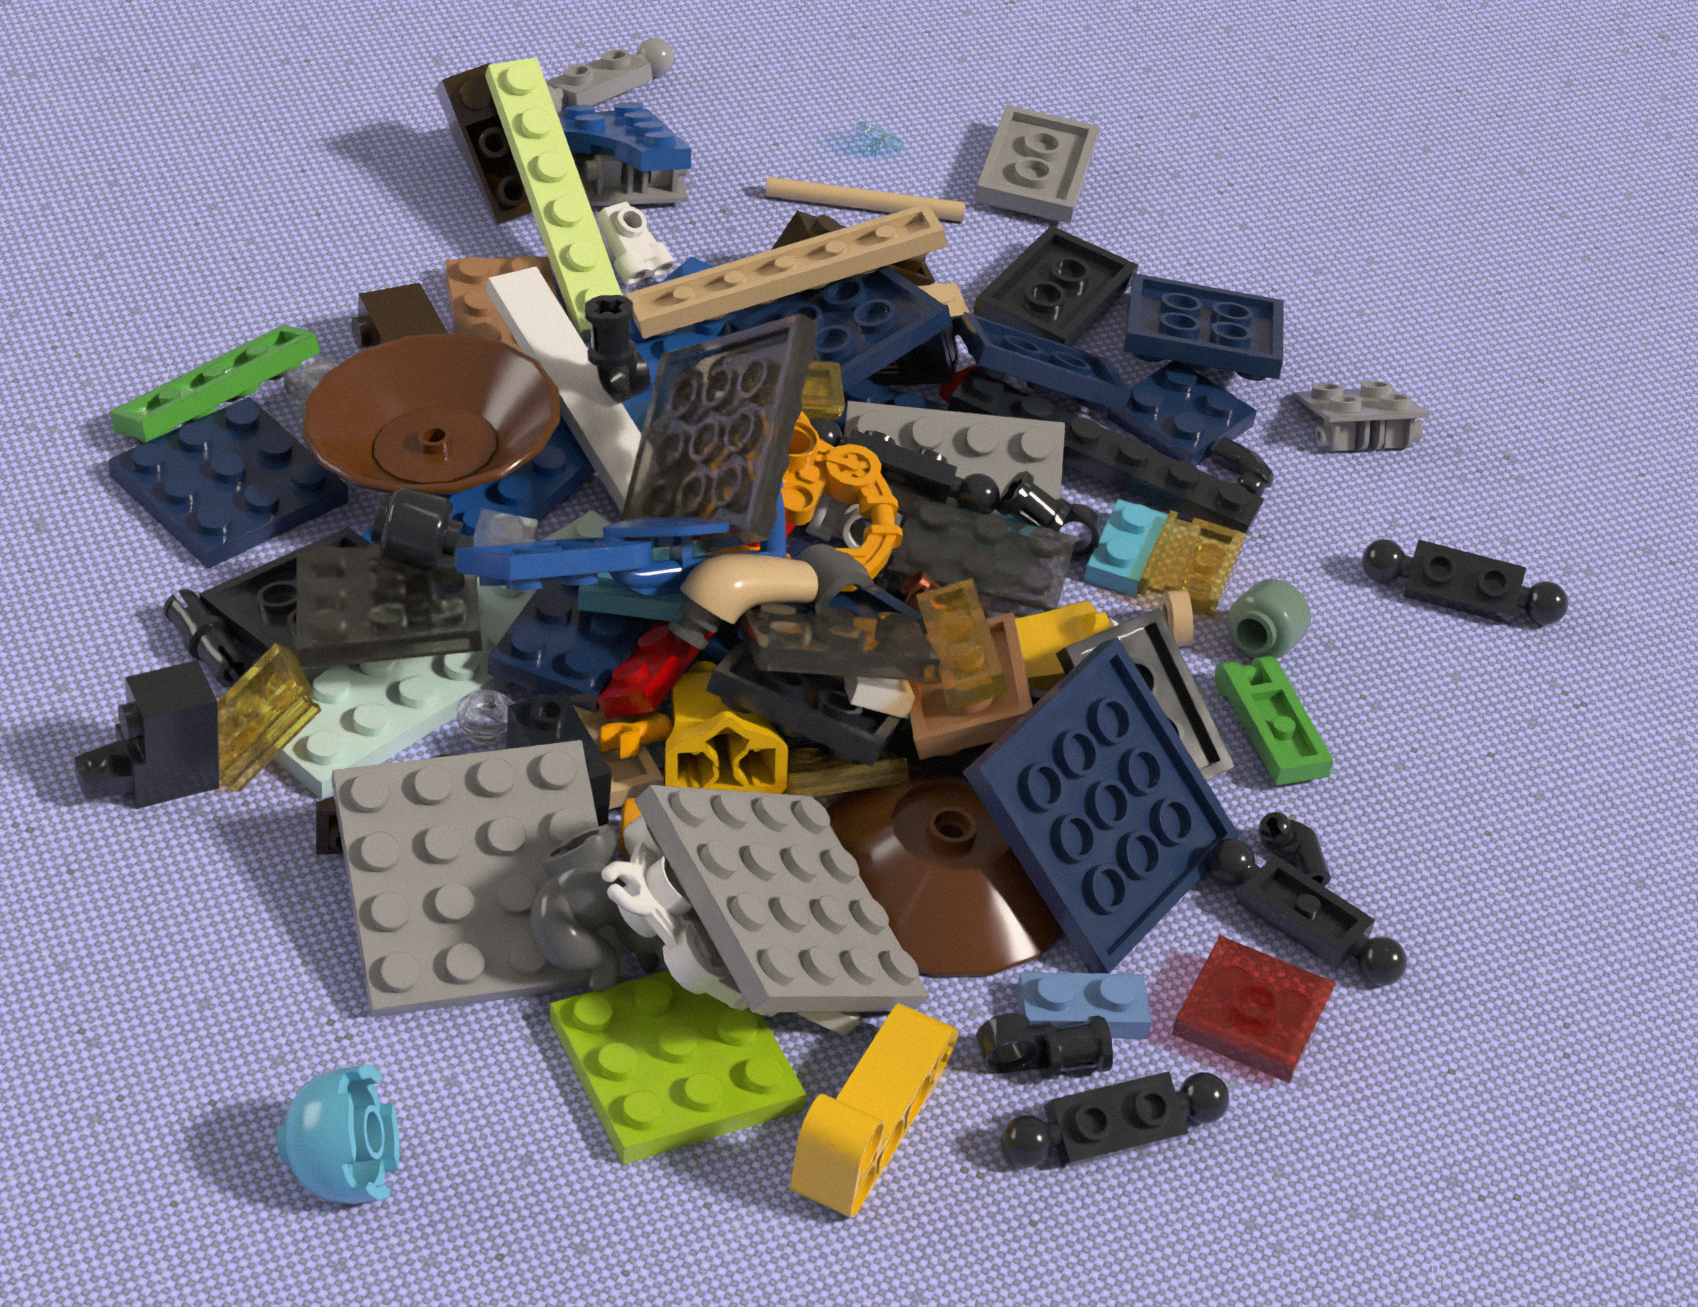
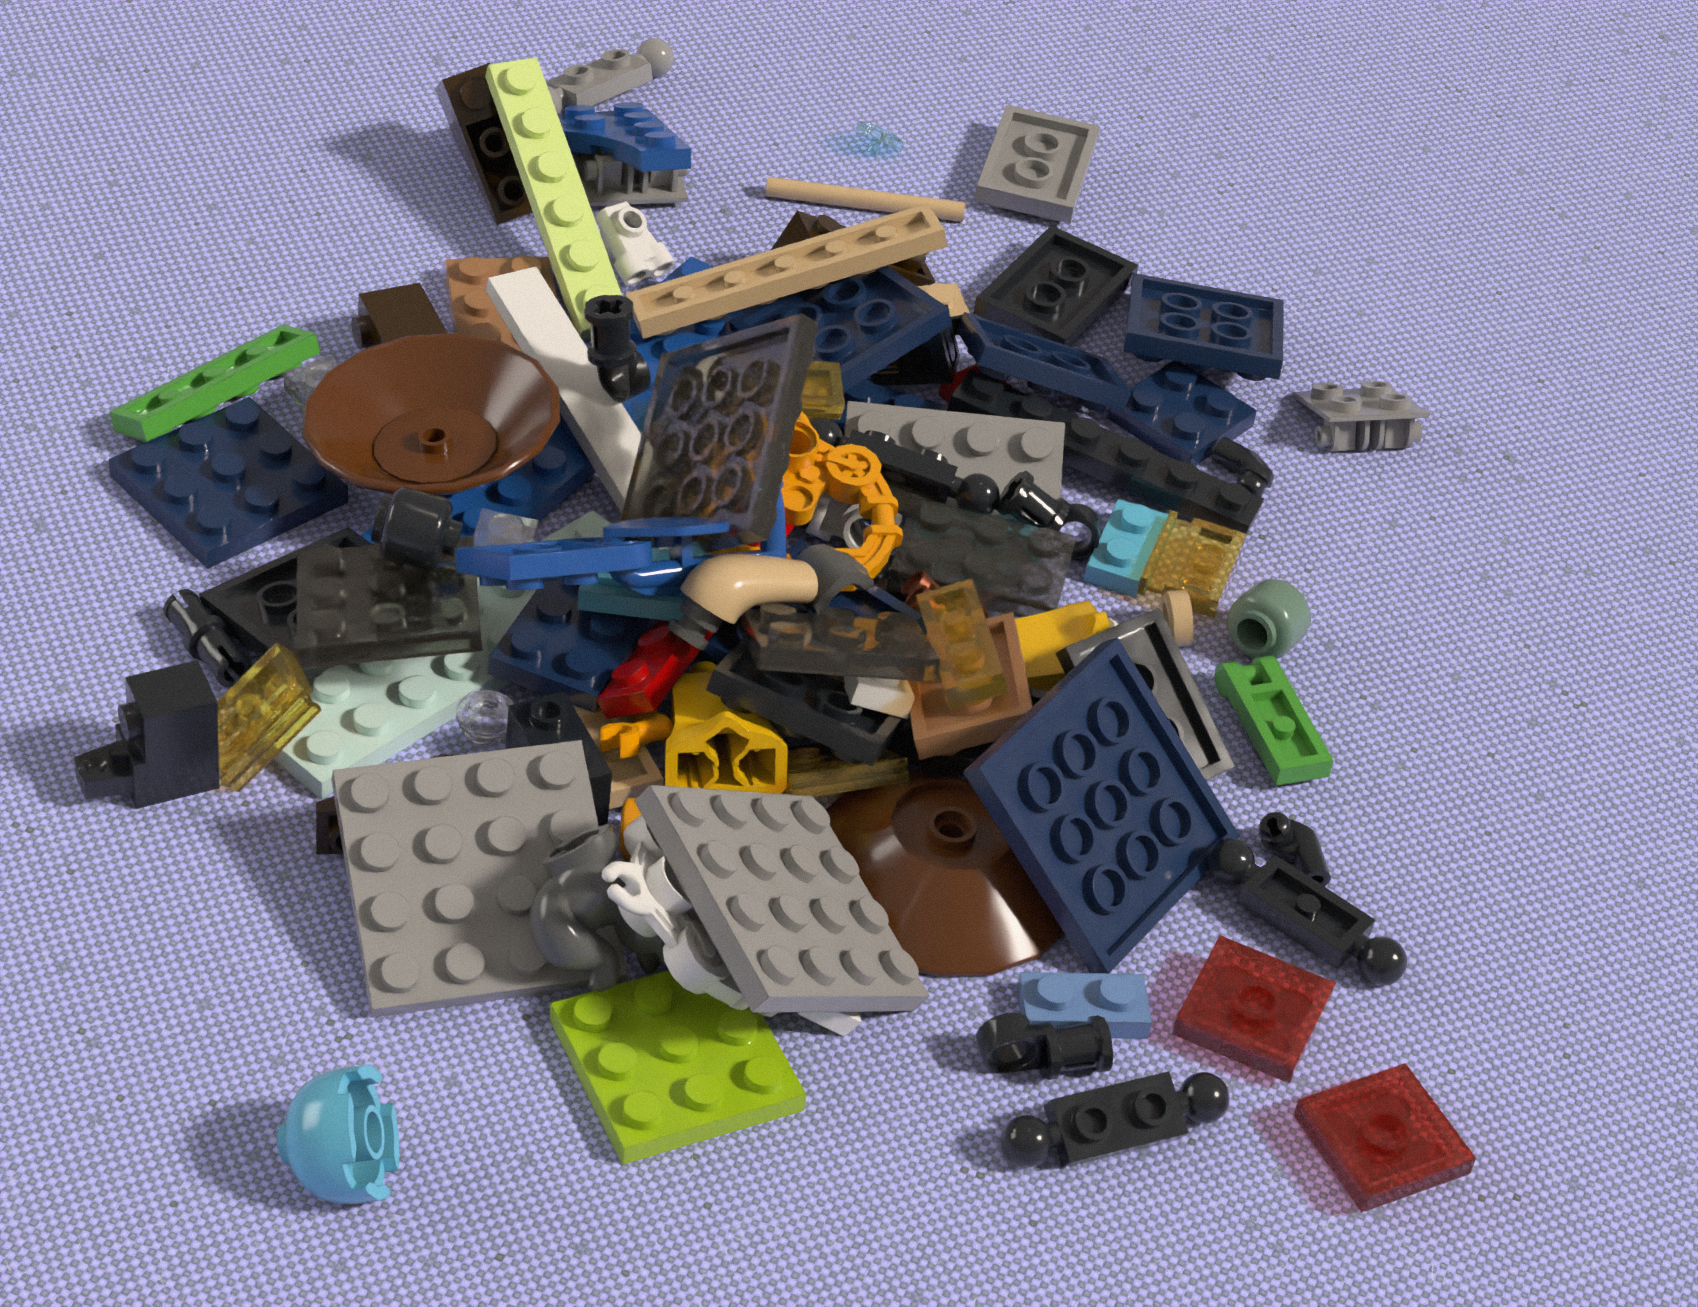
yellow beam [790,1003,959,1218] -> none
black plate [1362,539,1568,625] -> none
none -> clear red plate [1293,1063,1476,1213]

